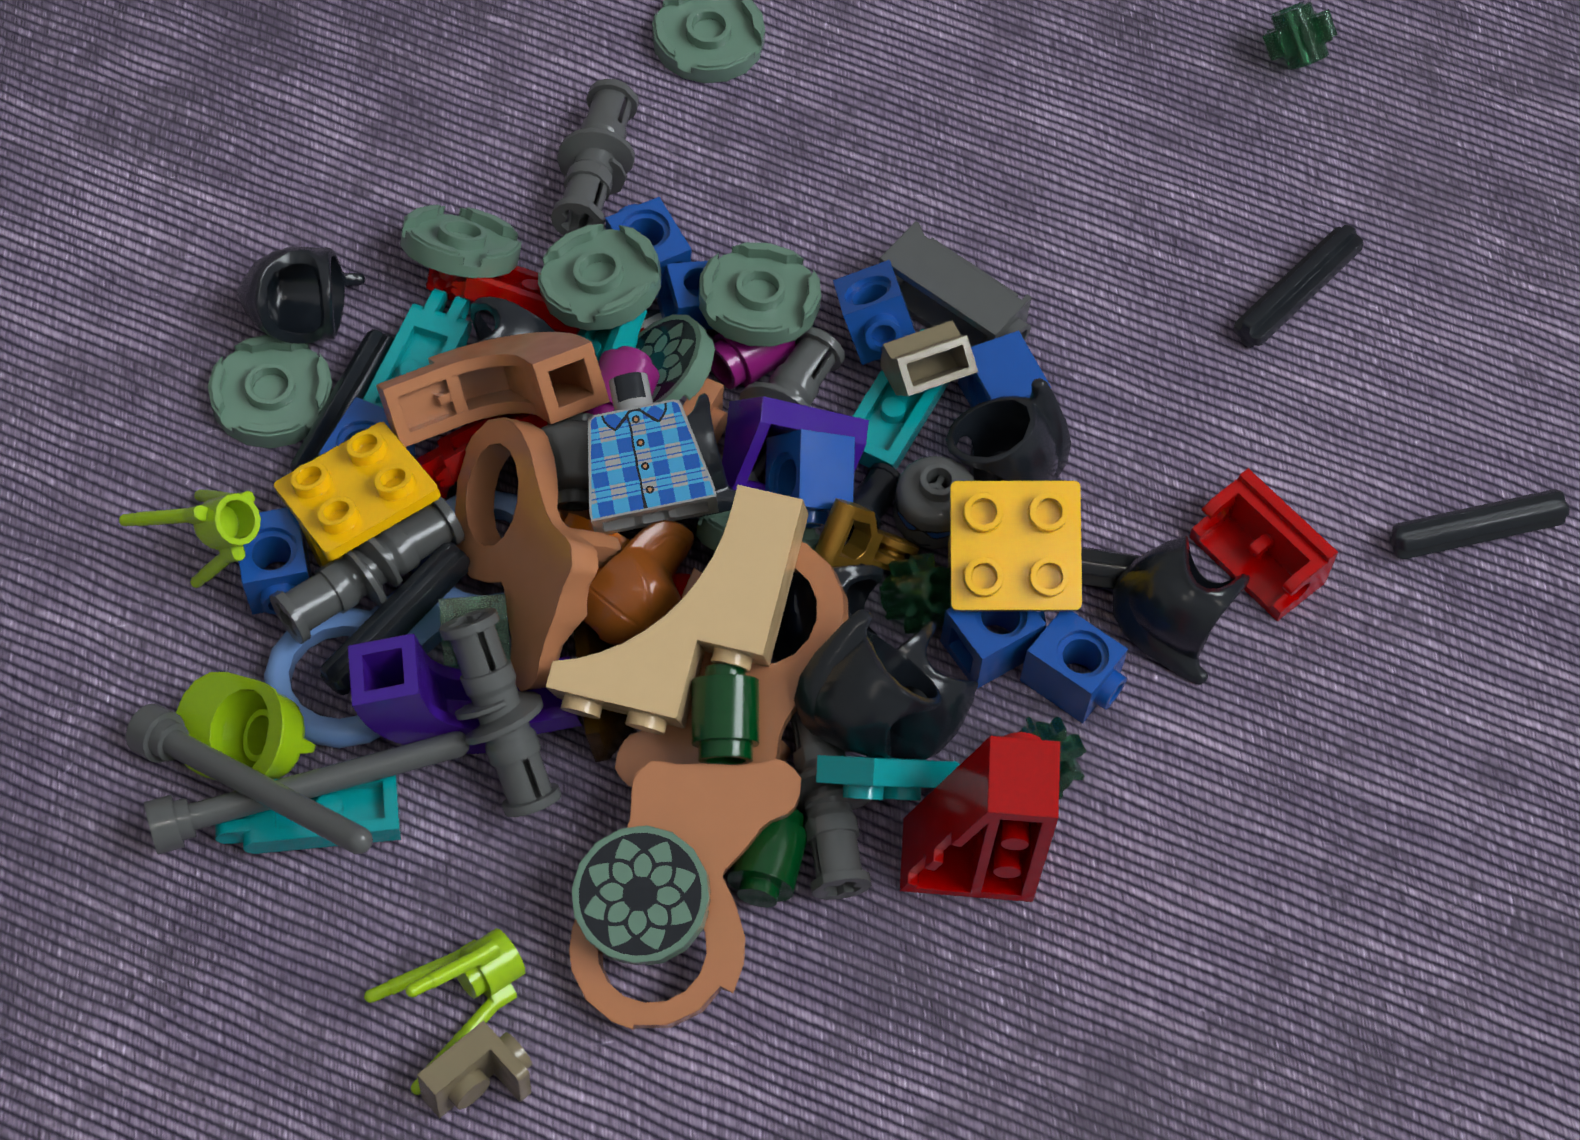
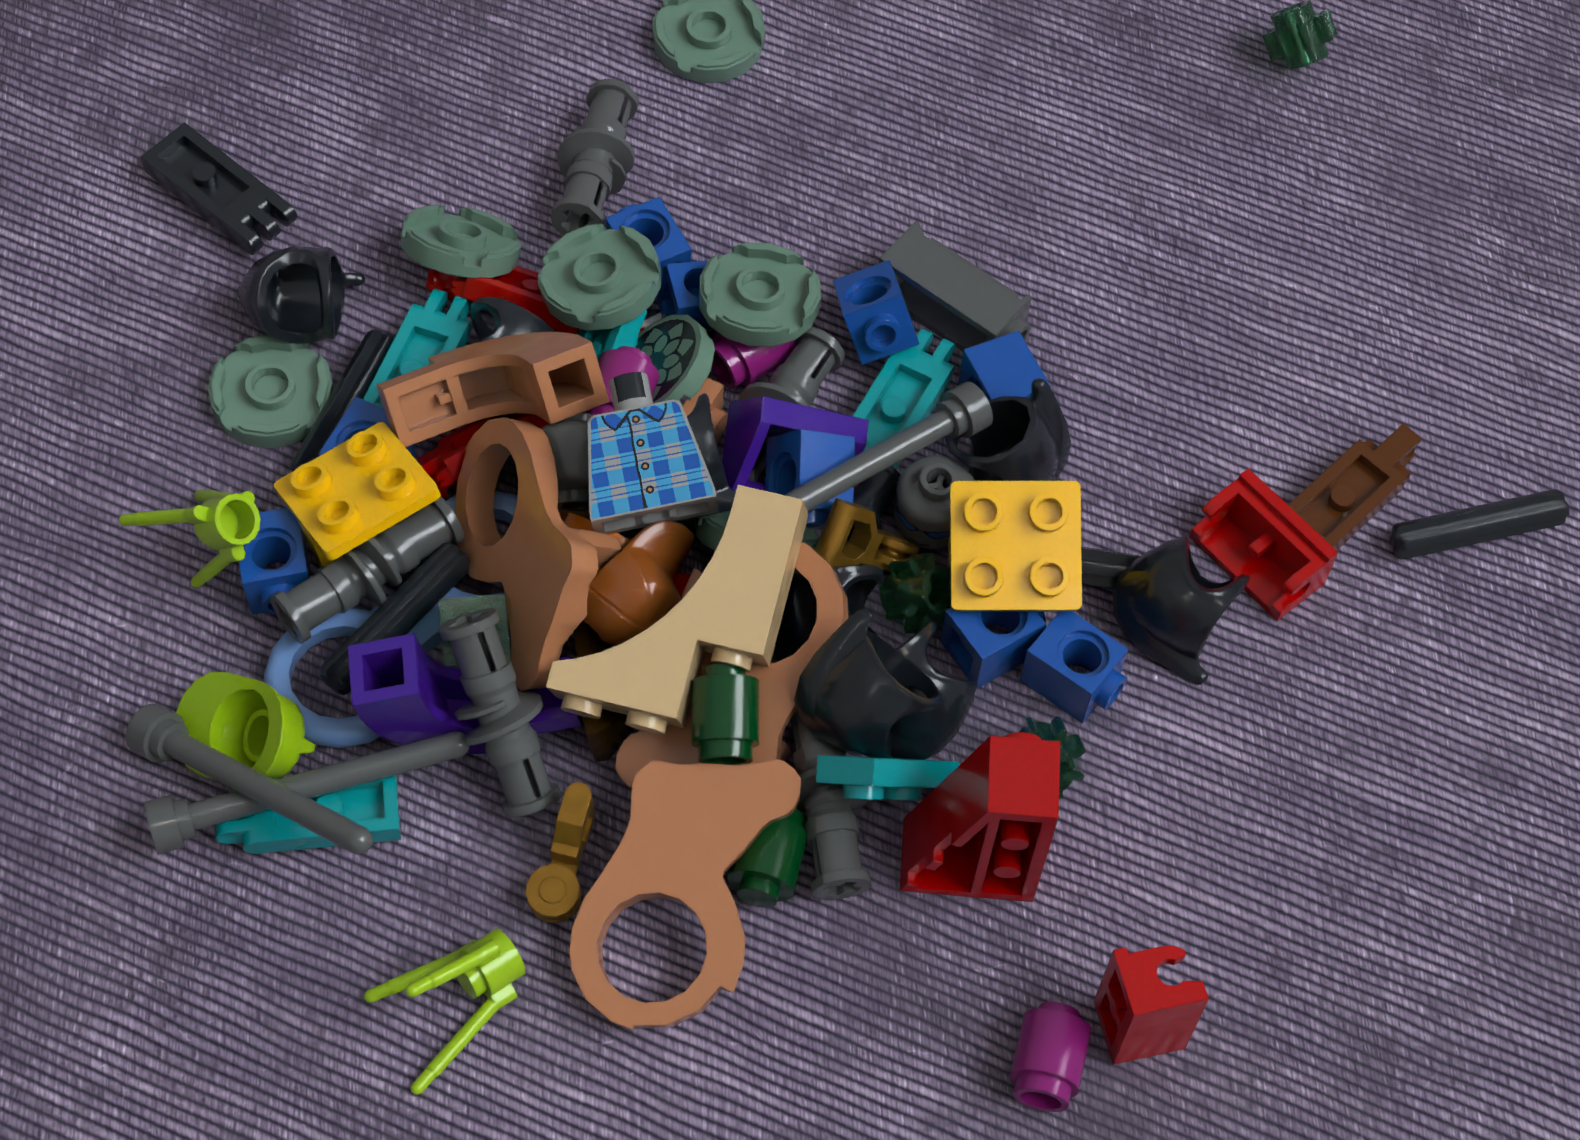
dark tan bracket [417,1020,532,1118] -> none
tile [571,825,711,965] -> none
dark tan piece [880,320,978,396] -> none
black axle [1233,224,1364,348] -> none
none -> black hinge [141,122,298,255]
none -> pearl gold piece [526,782,595,923]
none -> dark grey piece [785,382,993,511]
none -> magenta brick [1010,1002,1091,1112]
none -> red hinge [1093,946,1209,1065]
none -> reddish brown hinge [1288,423,1422,550]

